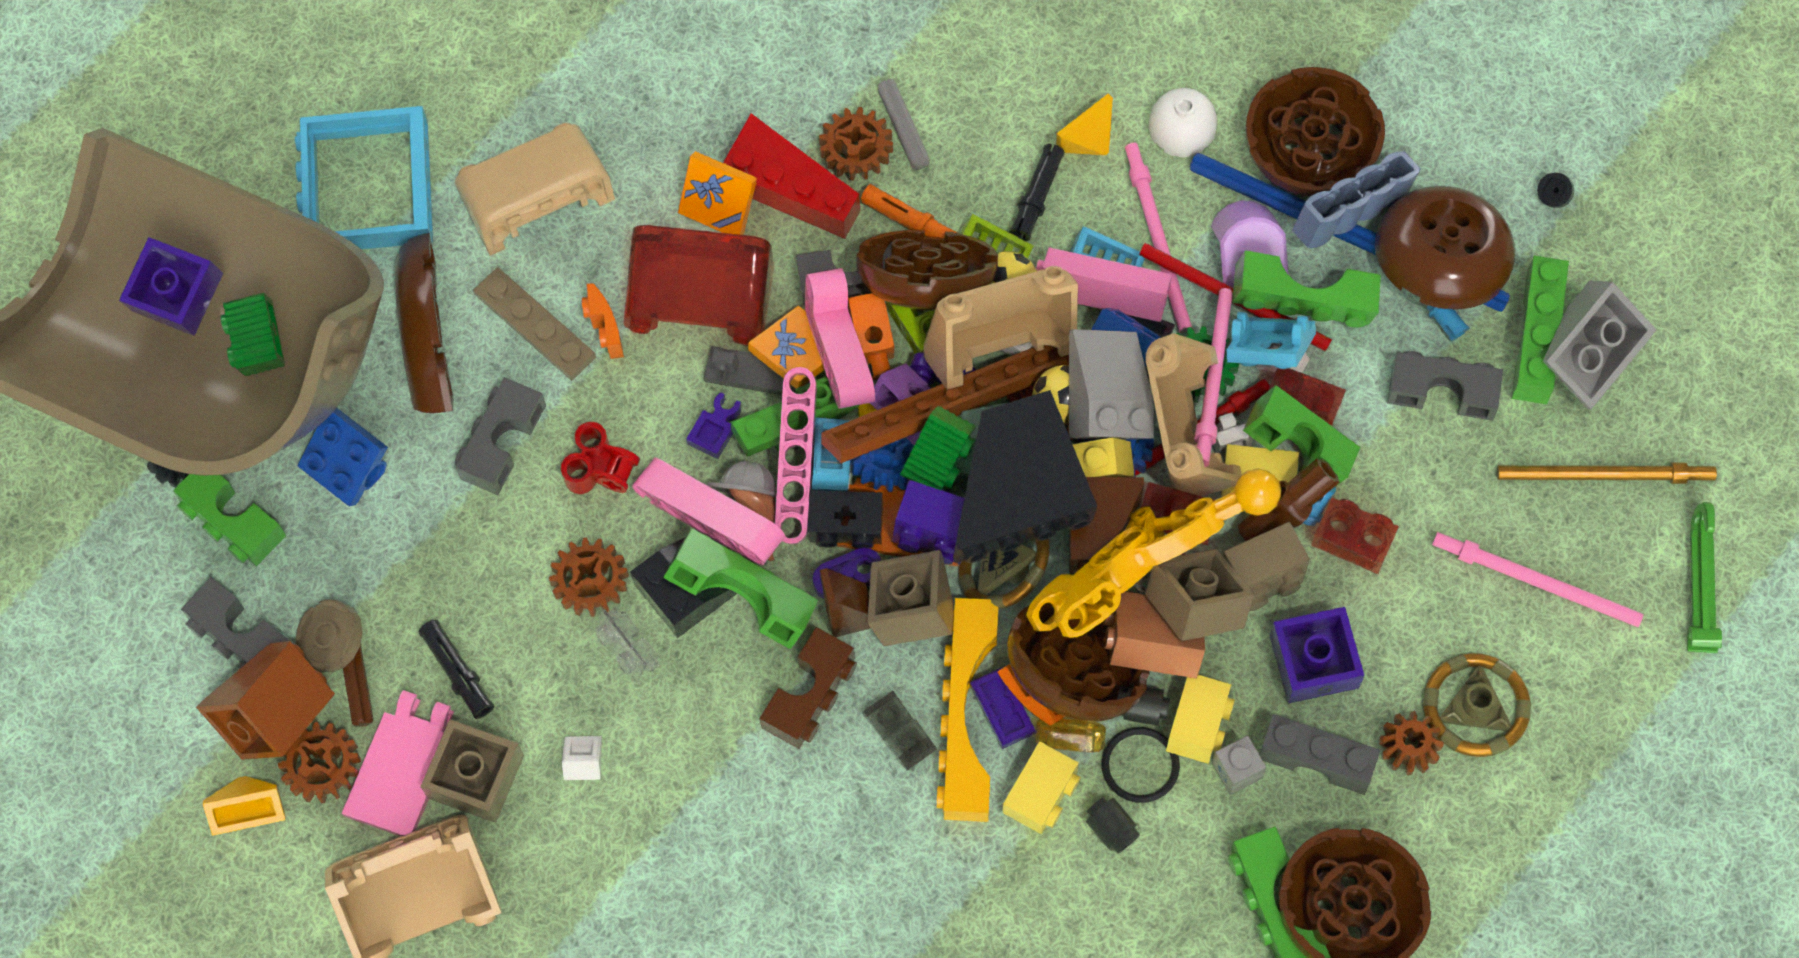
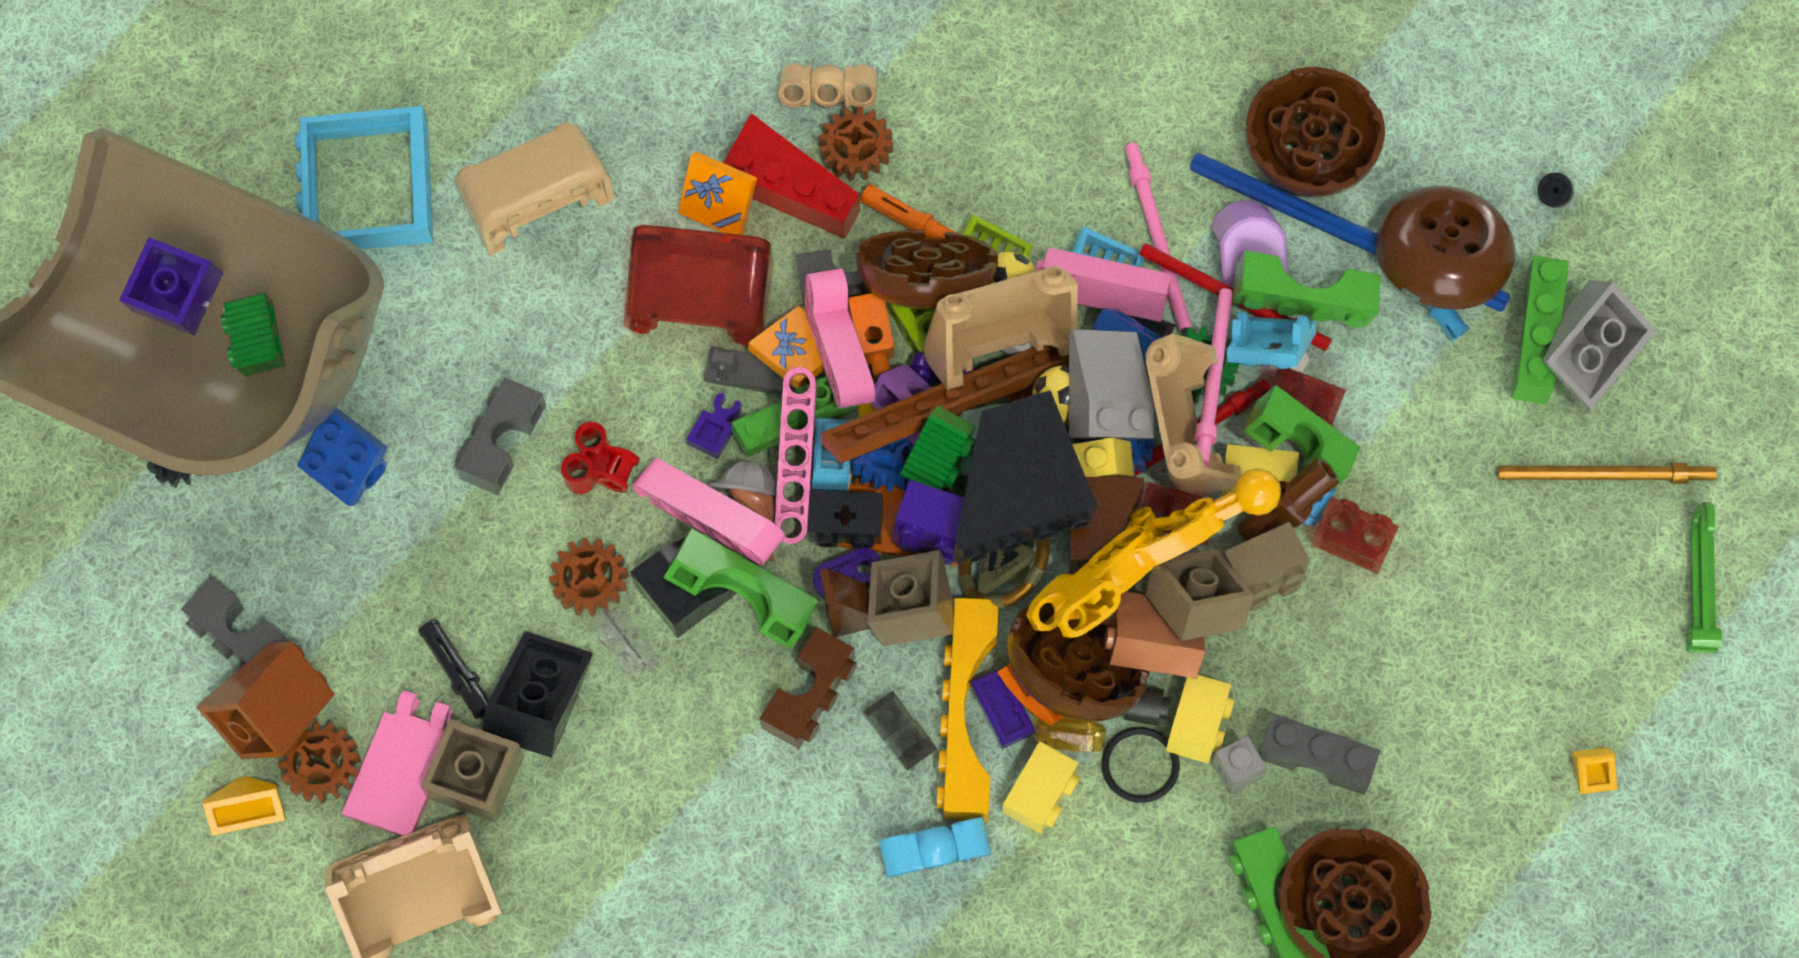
bright green arch [173,474,286,567] -> none
dark tan tile [295,599,363,672] -> none
reddish brown axle [343,644,374,727] -> none
reddish brown brick [395,233,454,413] -> none
dark tan plate [473,267,597,381] -> none
white slope [562,736,602,780] -> none
orange slope [582,283,624,359] -> none
light grey axle [878,79,930,170] -> none
black pin [1009,143,1065,241] -> none
yellow slope [1056,93,1113,155] -> none
pearl dark grey brick [1086,797,1140,854] -> none
white cylinder [1148,88,1218,158] -> none
white tile [1213,413,1253,457] -> none
dark purple brick [1269,607,1365,704] -> none
sand blue brick [1292,151,1421,248] -> none
dark orange gear [1379,711,1444,776] -> none
dark grey arch [1387,351,1503,421] -> none
olive piece [1423,653,1531,757] -> none
bright pink bar [1432,532,1644,627] -> none
none -> black slope [483,631,593,758]
none -> tan piece [778,64,878,109]
none -> medium azure piece [879,817,992,878]
none -> yellow slope [1572,747,1617,794]

